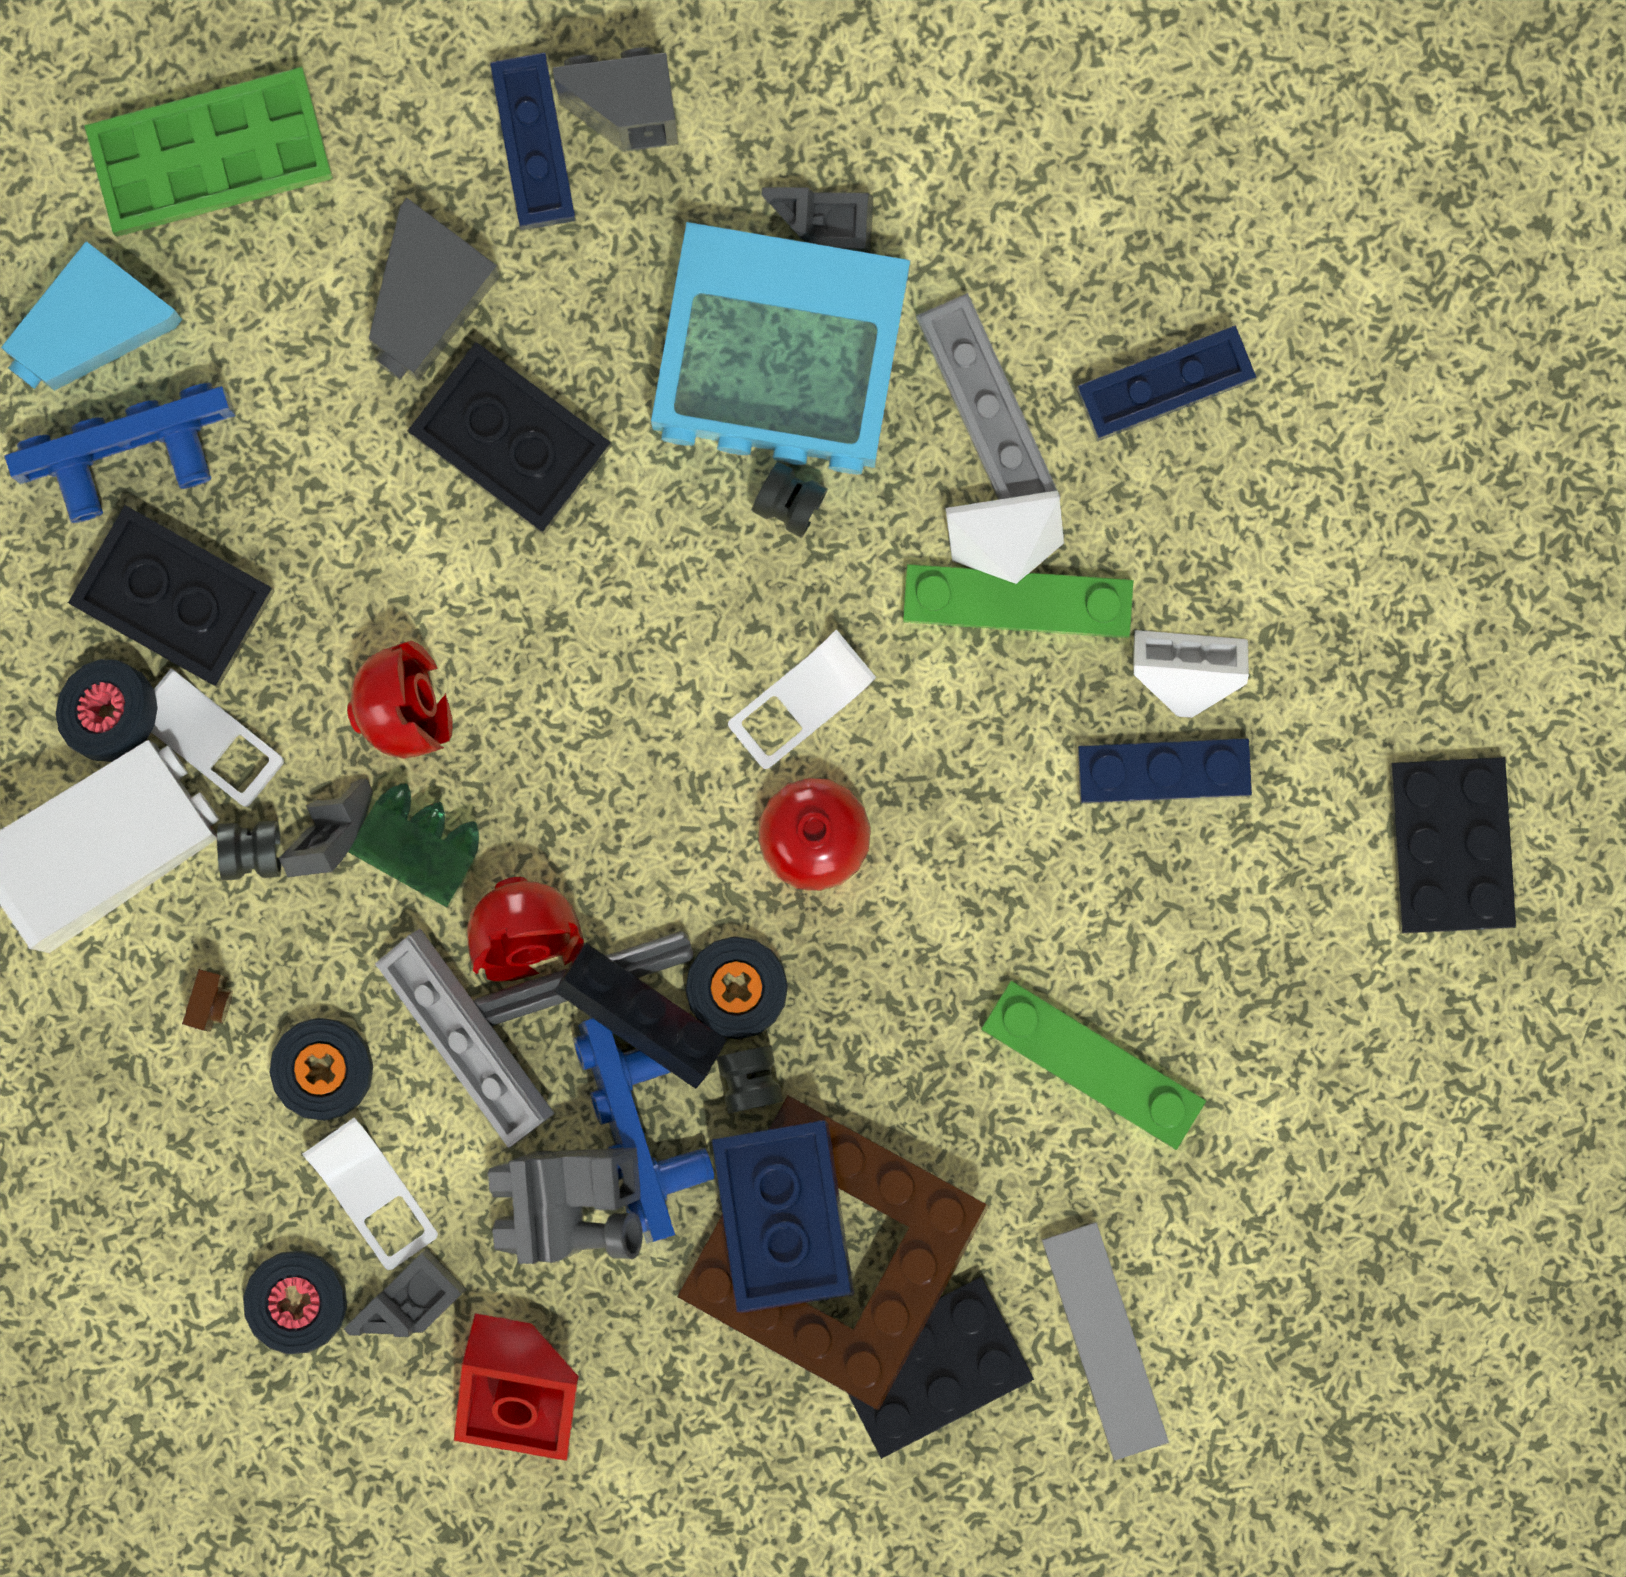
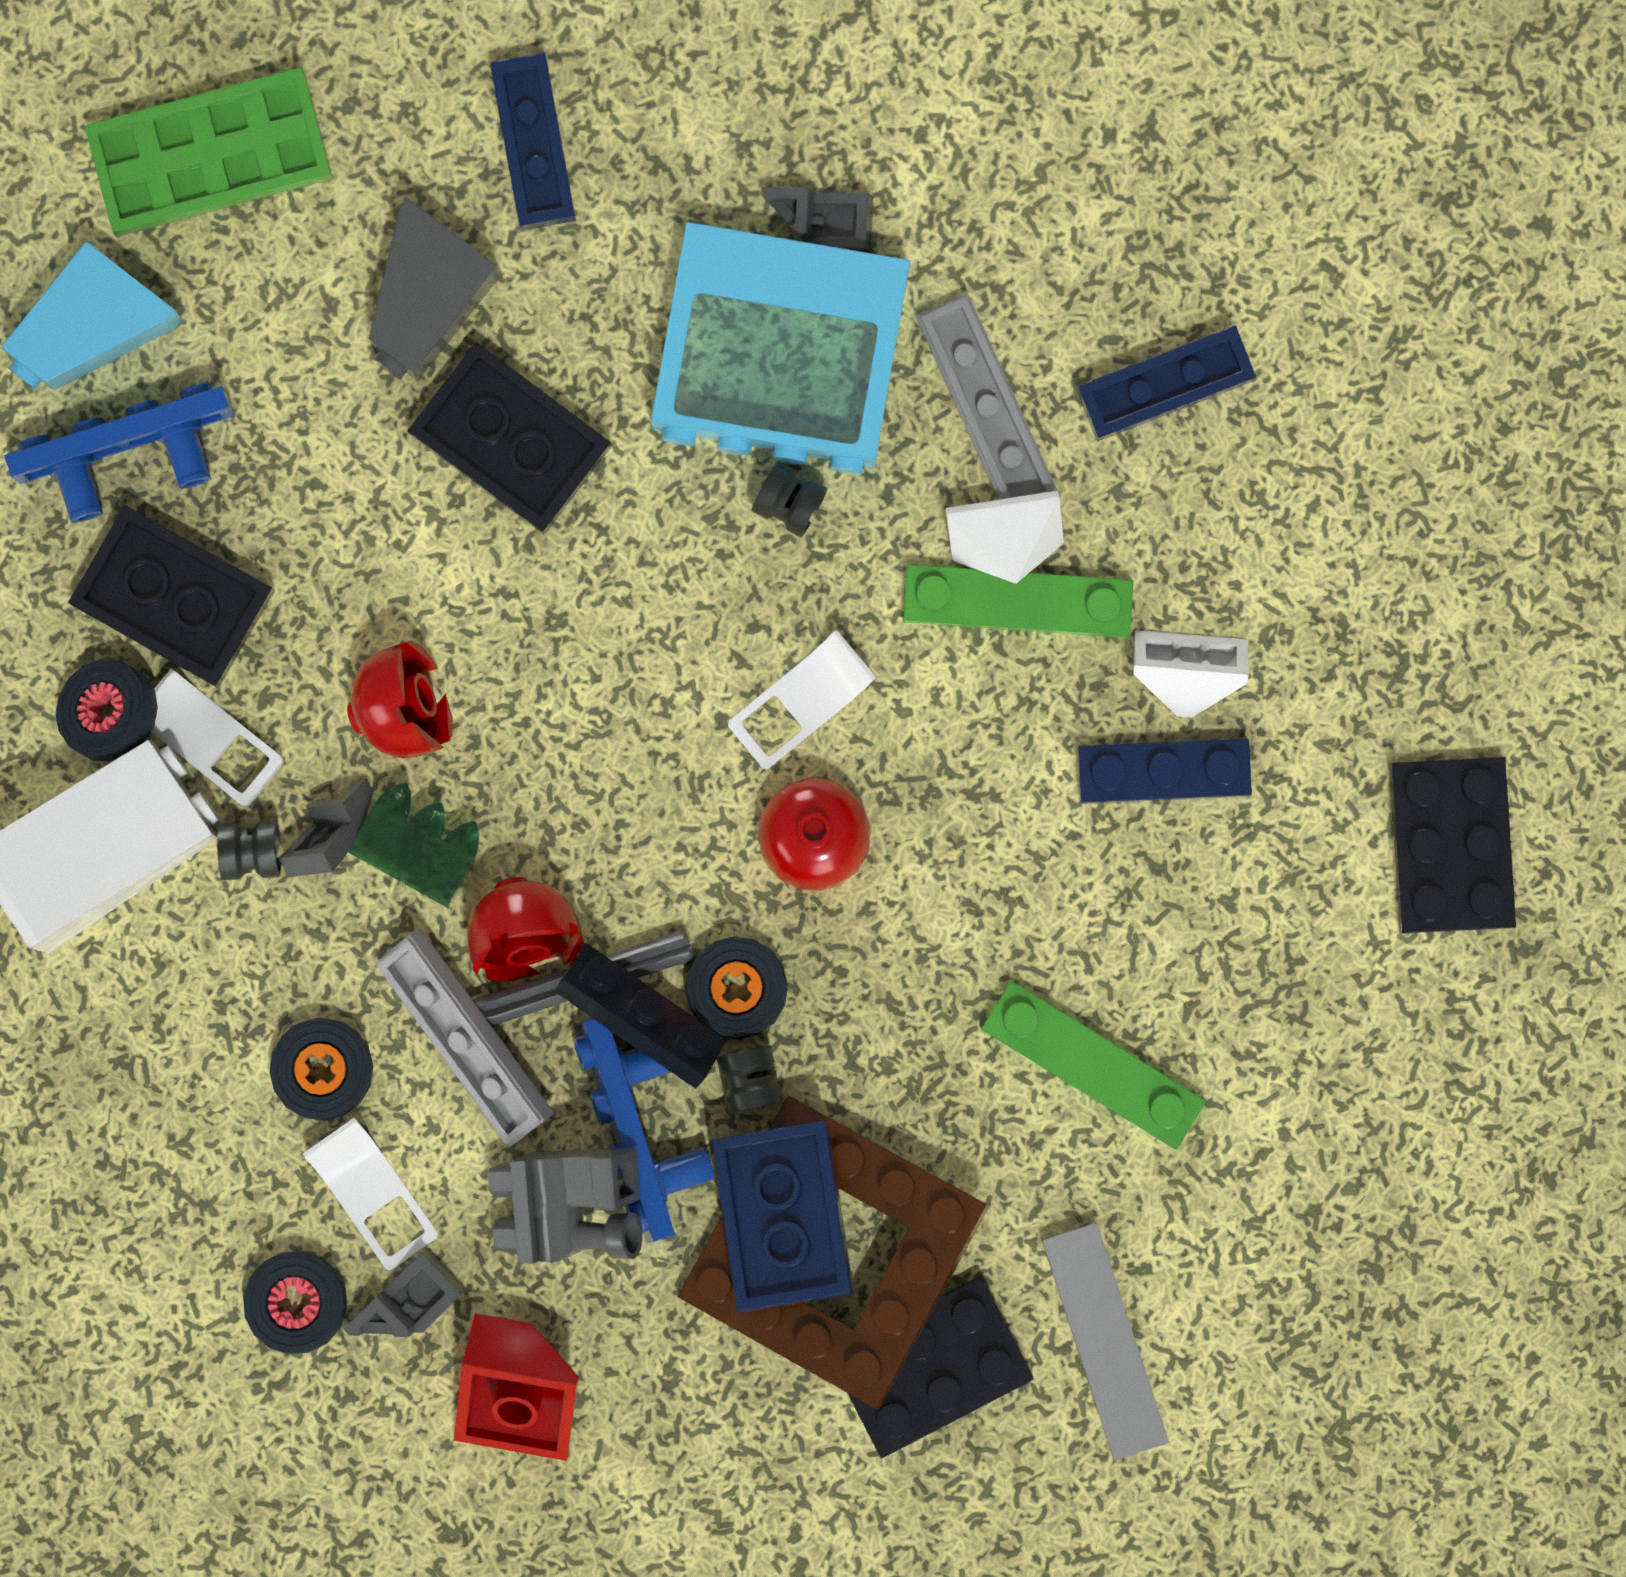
reddish brown plate [182,969,233,1032] -> none
dark grey slope [553,47,679,152] -> none

